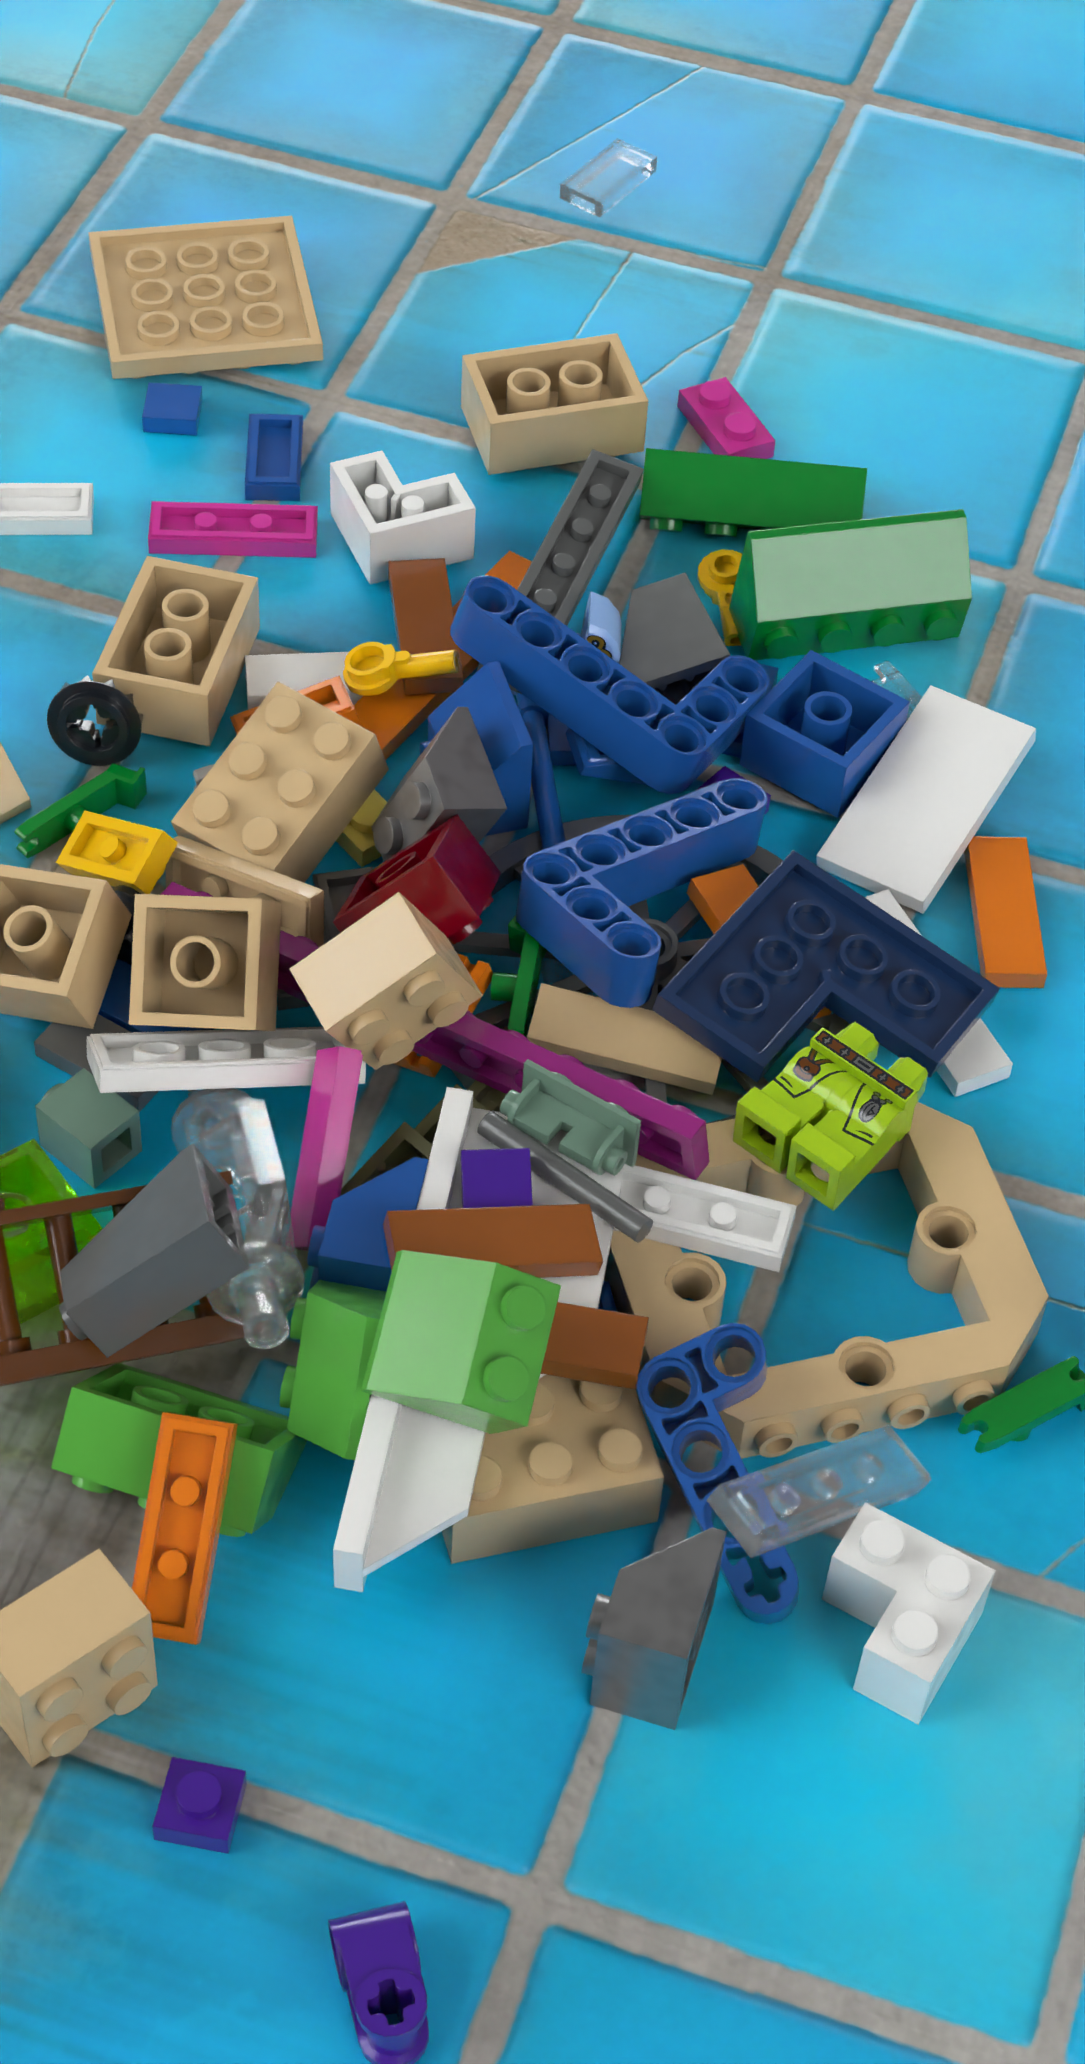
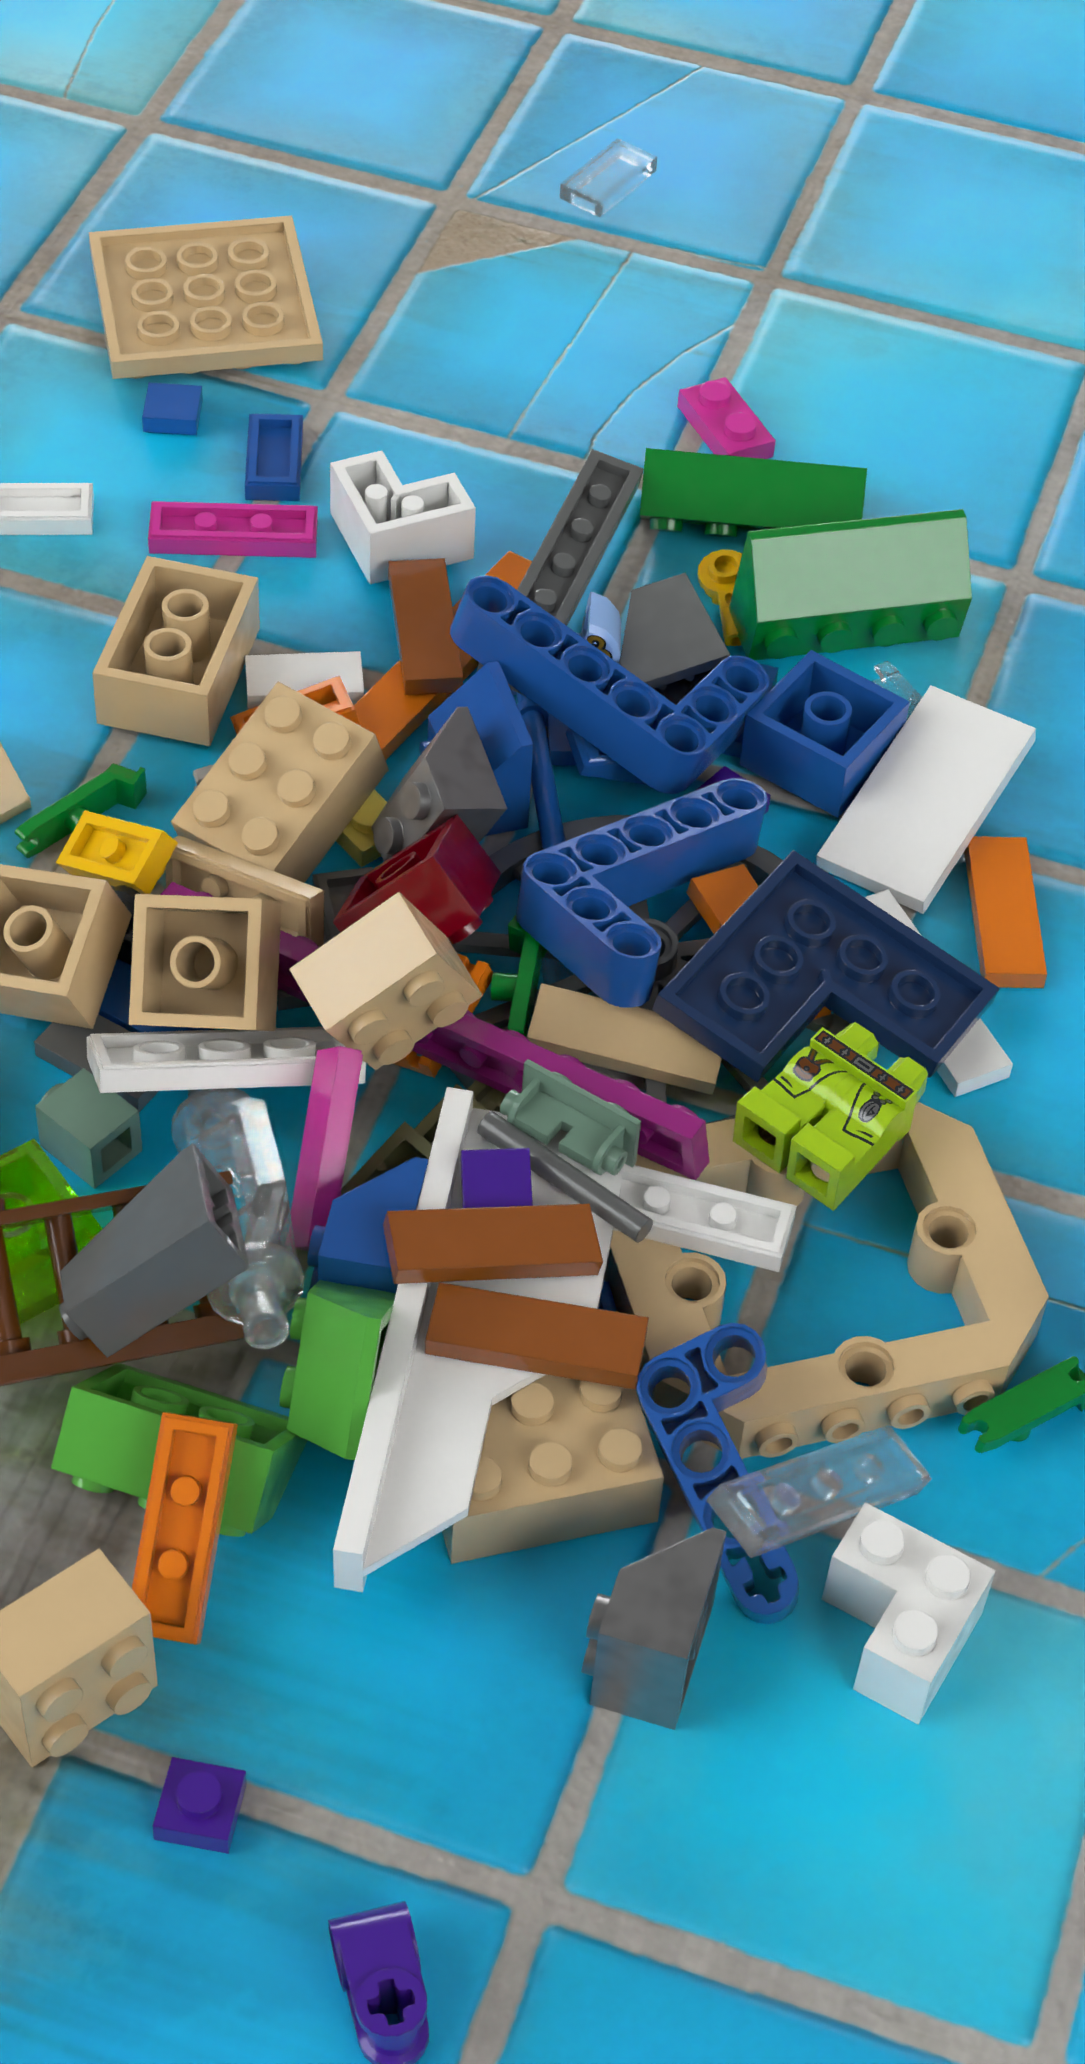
black gear [47,675,143,766] -> none
yellow plate [343,642,459,696] -> none
bright green slope [361,1250,561,1434] -> none
tan brick [461,333,648,475] -> none

